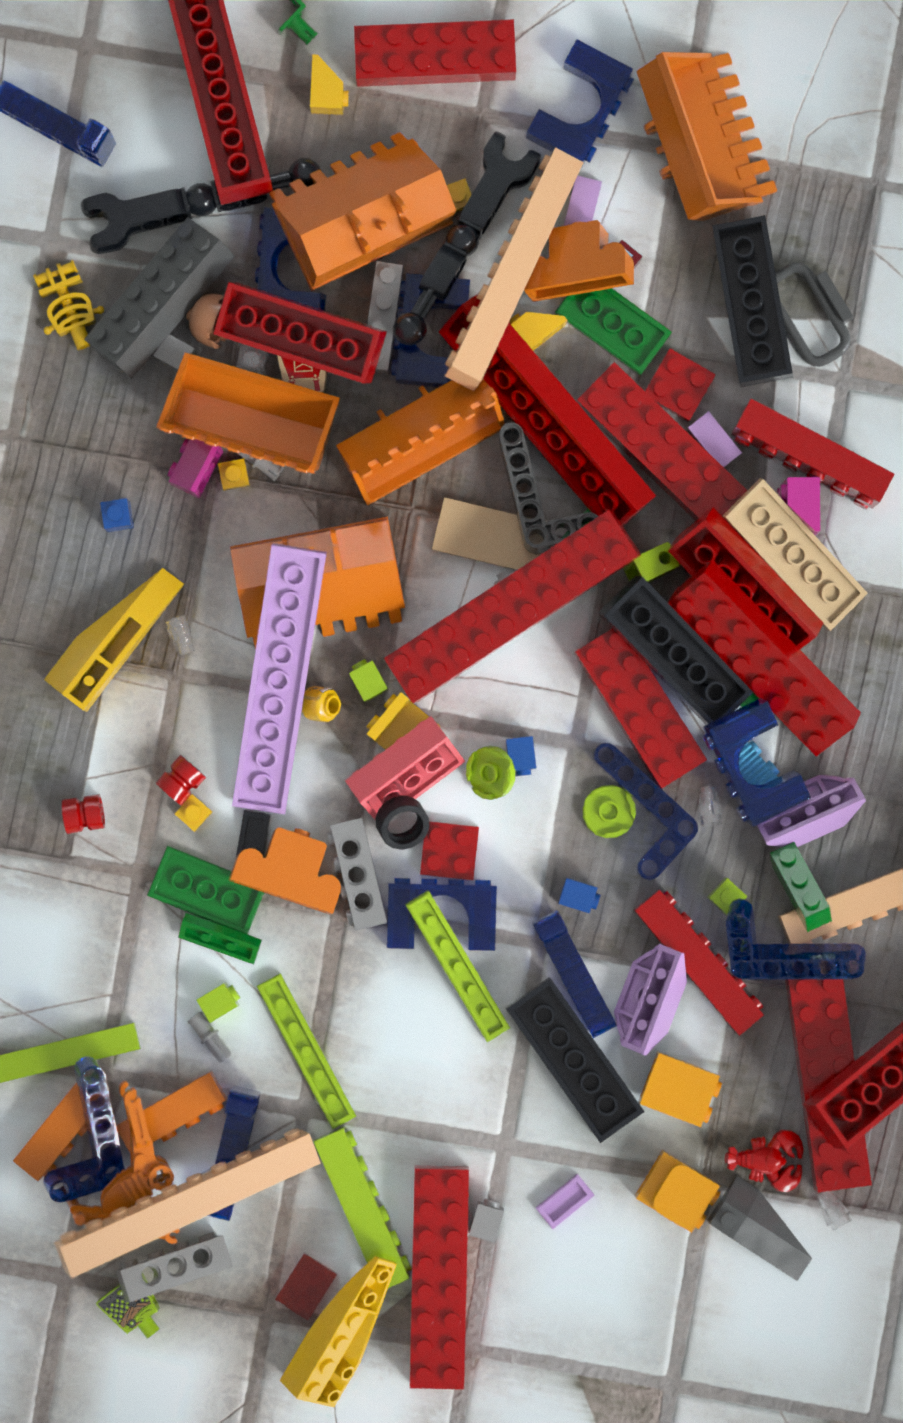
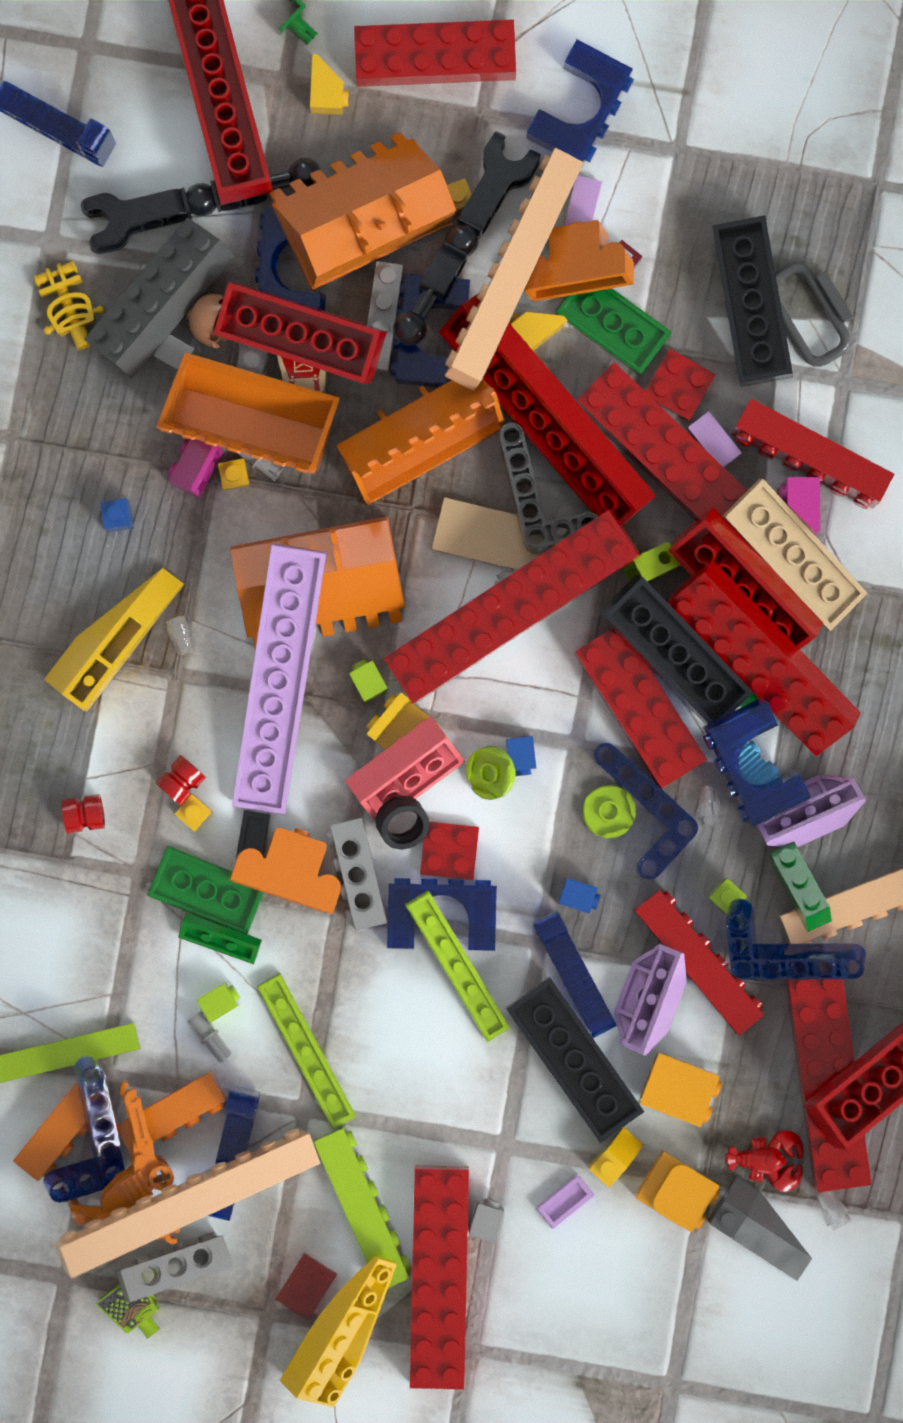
yellow head [302,686,341,722] -> none
orange piece [636,52,777,221] -> none
none -> yellow slope [587,1127,644,1188]

